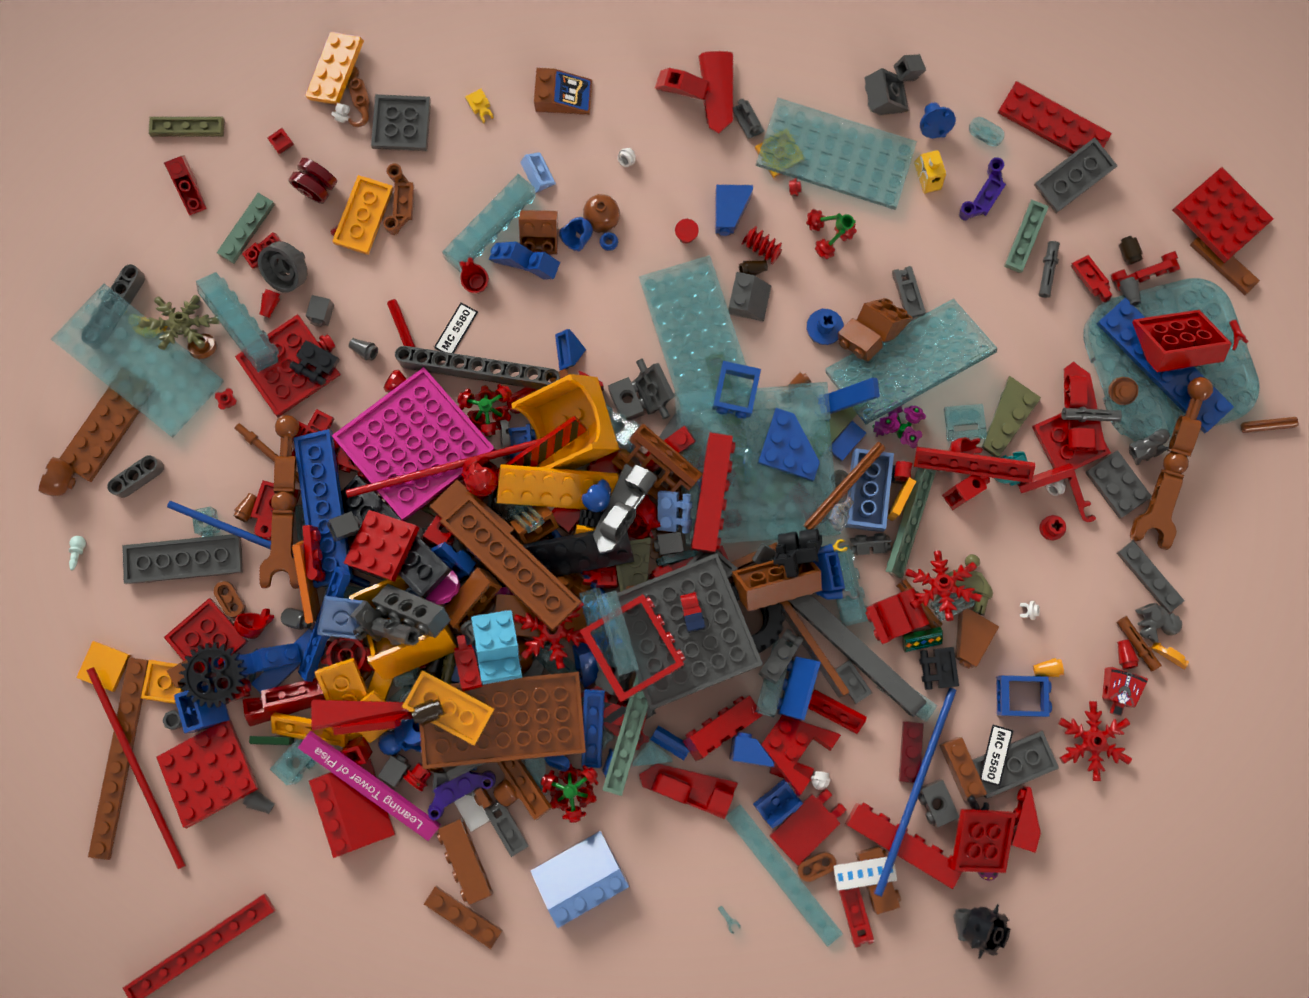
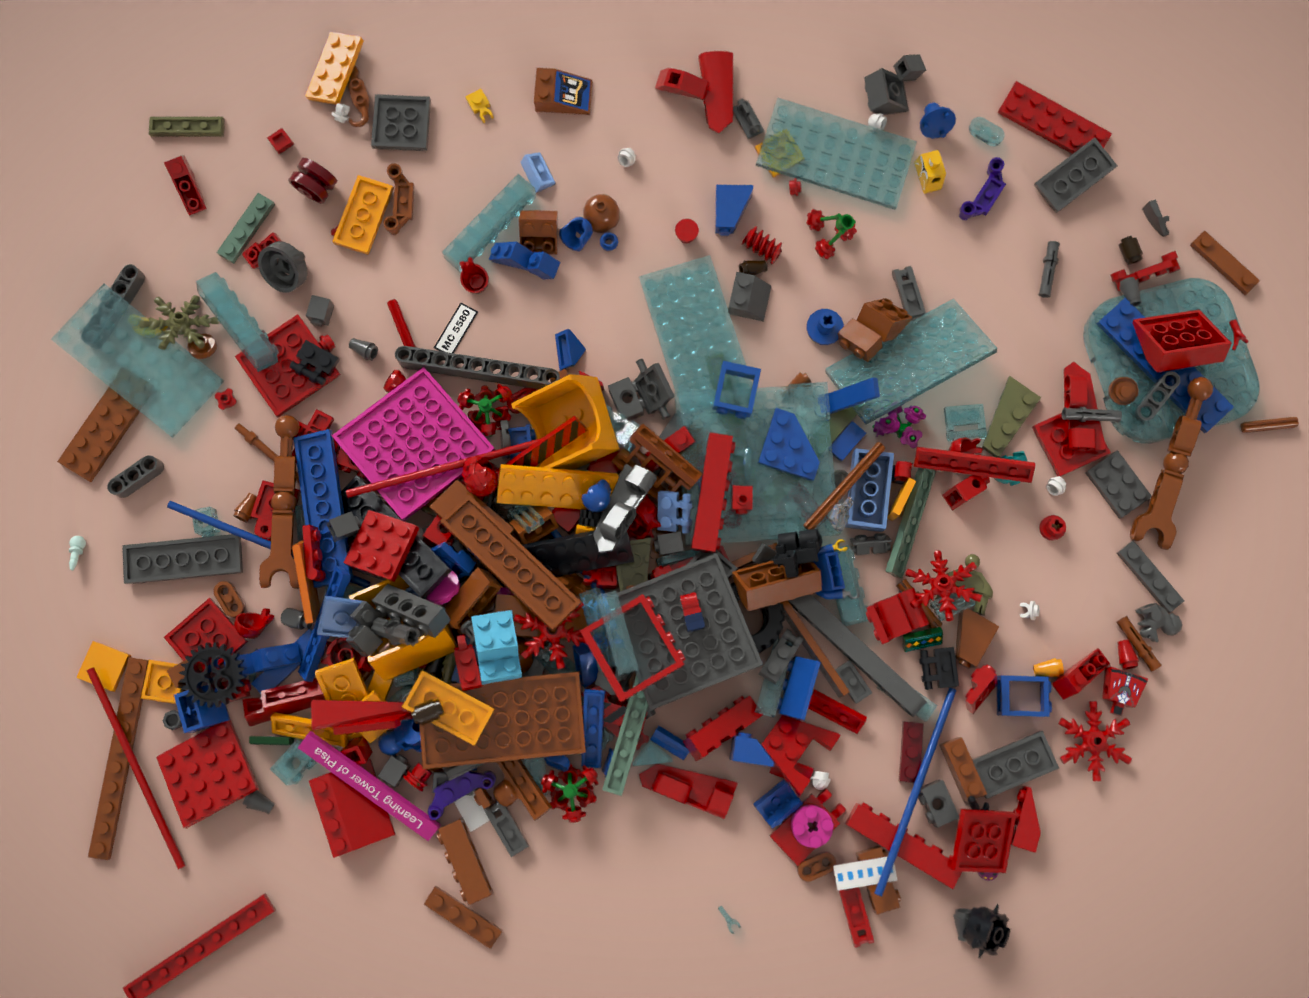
dark orange cylinder [39,457,76,496] -> none
red cone [259,289,280,318] -> none
slope [531,831,629,928] -> none
clear light blue plate [725,804,843,947] -> none
sticker [980,724,1014,786] -> none
sand green plate [1004,200,1049,273] -> none
red hinge [1018,463,1096,522] -> none
red hinge [1071,255,1112,304] -> none
dark grey animal [1129,429,1170,465] -> none
light orange tile [1151,642,1189,670] -> none
red plate [1172,167,1274,263] -> none
none -> dark grey brick [345,625,383,657]
none -> red brick [731,485,753,515]
none -> dark pink brick [791,805,833,848]
none -> white plate [868,113,887,132]
none -> red plate [965,664,998,714]
none -> red slope [1051,648,1110,700]
none -> dark grey beam [1135,372,1180,421]
none -> dark grey slope [1142,199,1169,237]

